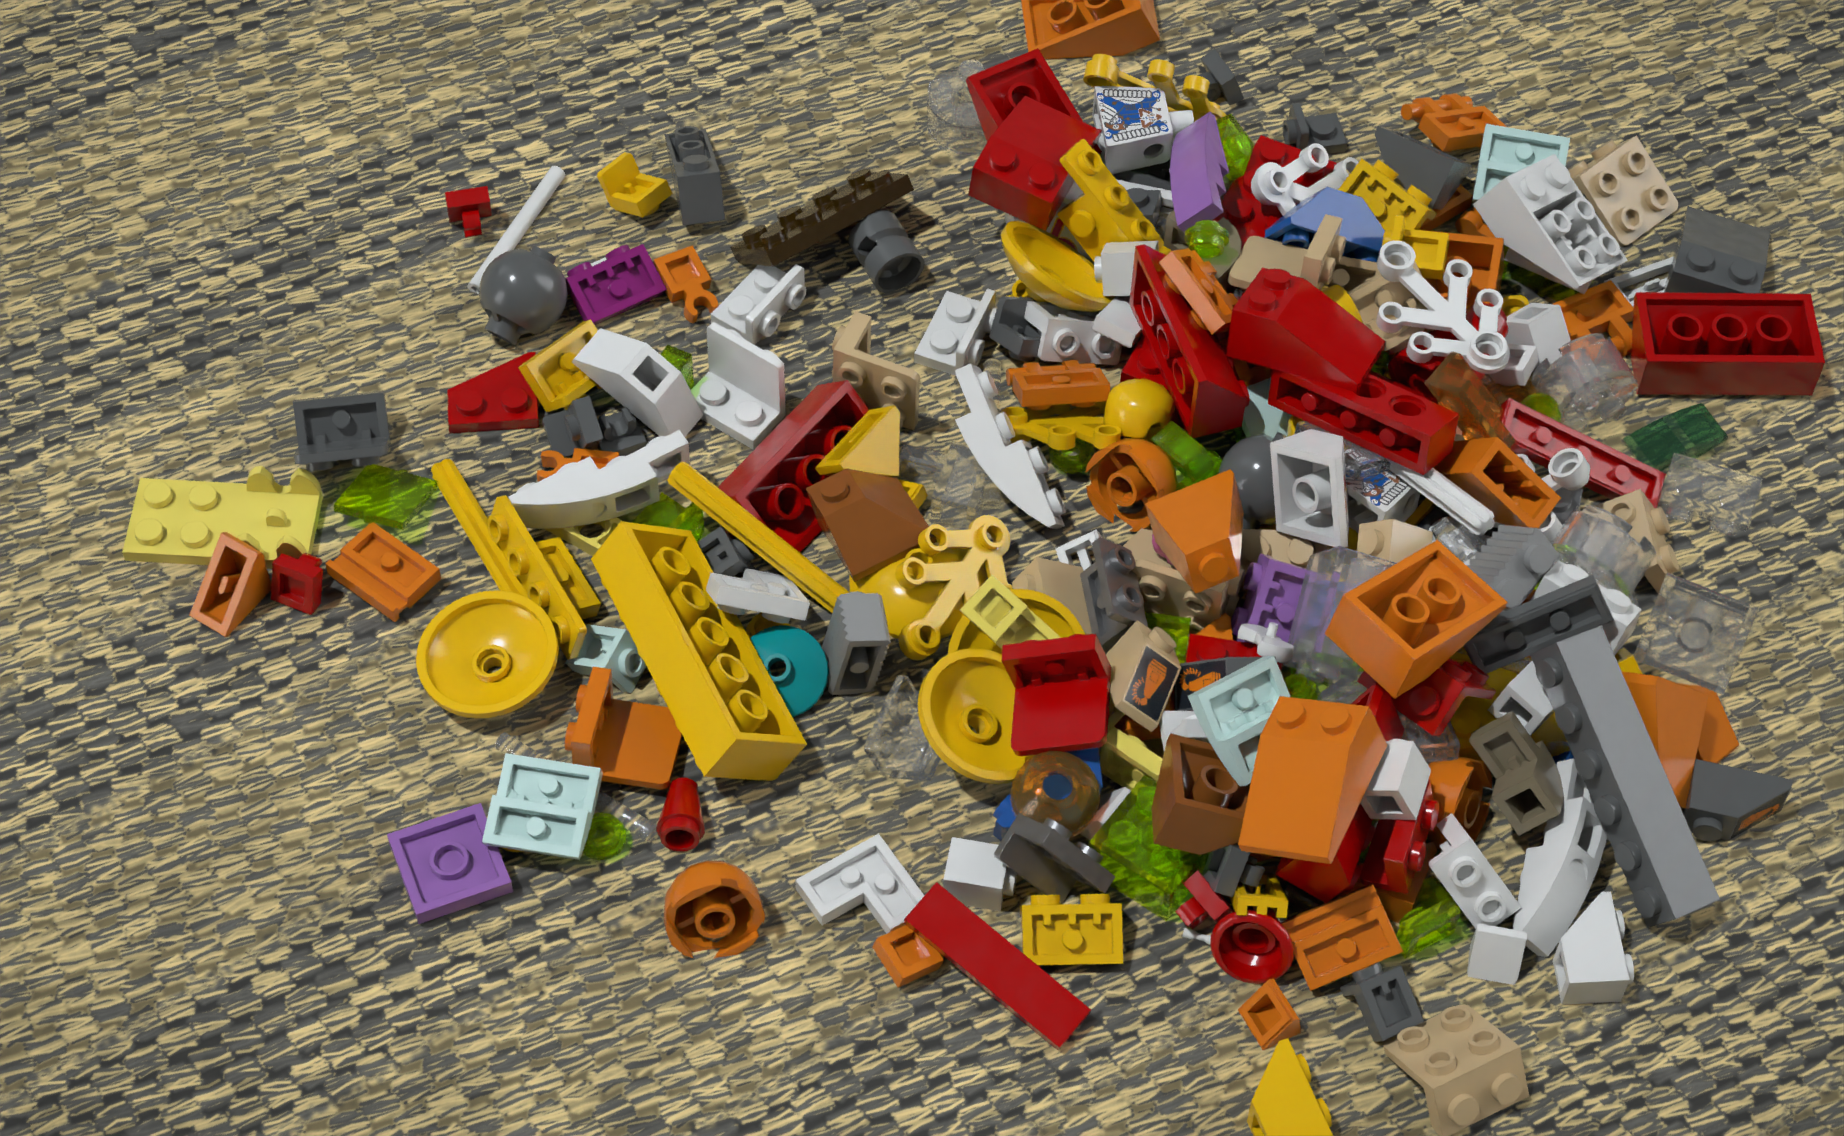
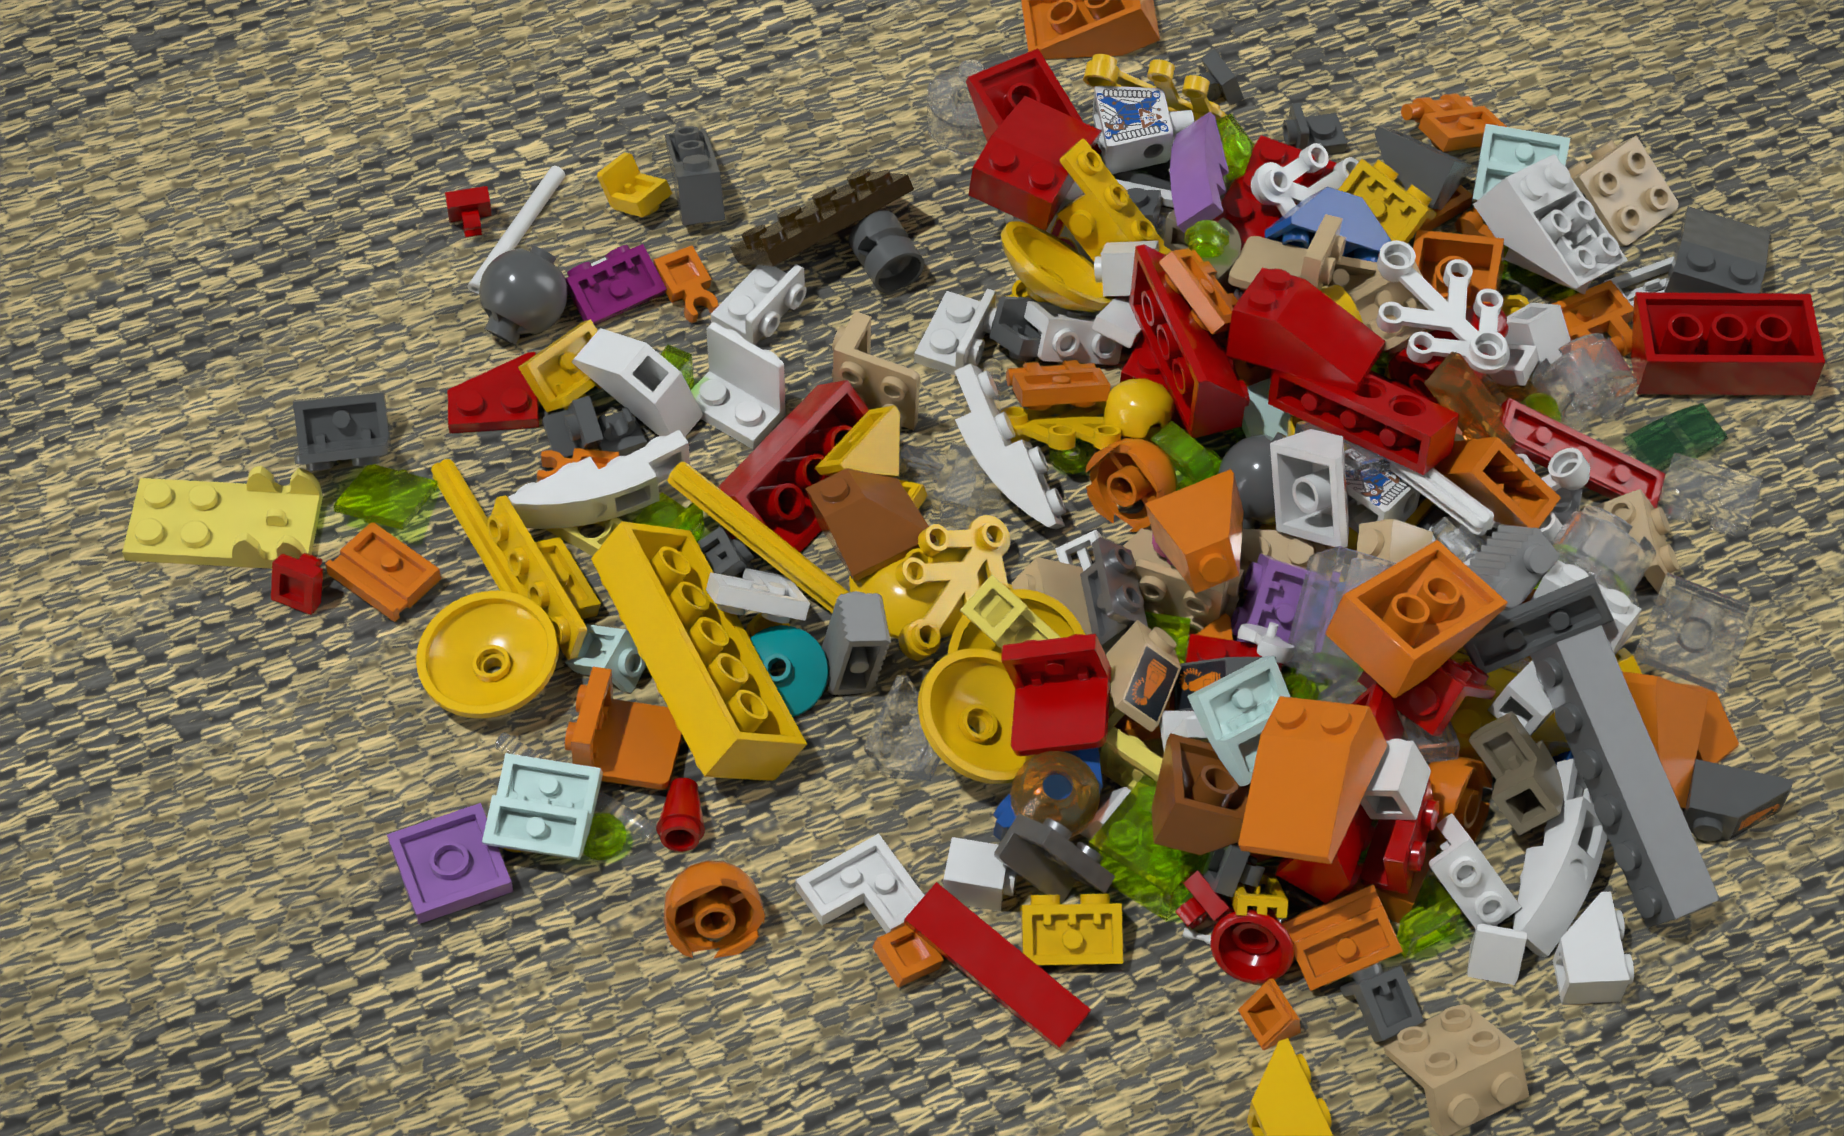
orange slope [189,532,271,637] -> none
yellow bracket [1382,215,1449,280] -> none

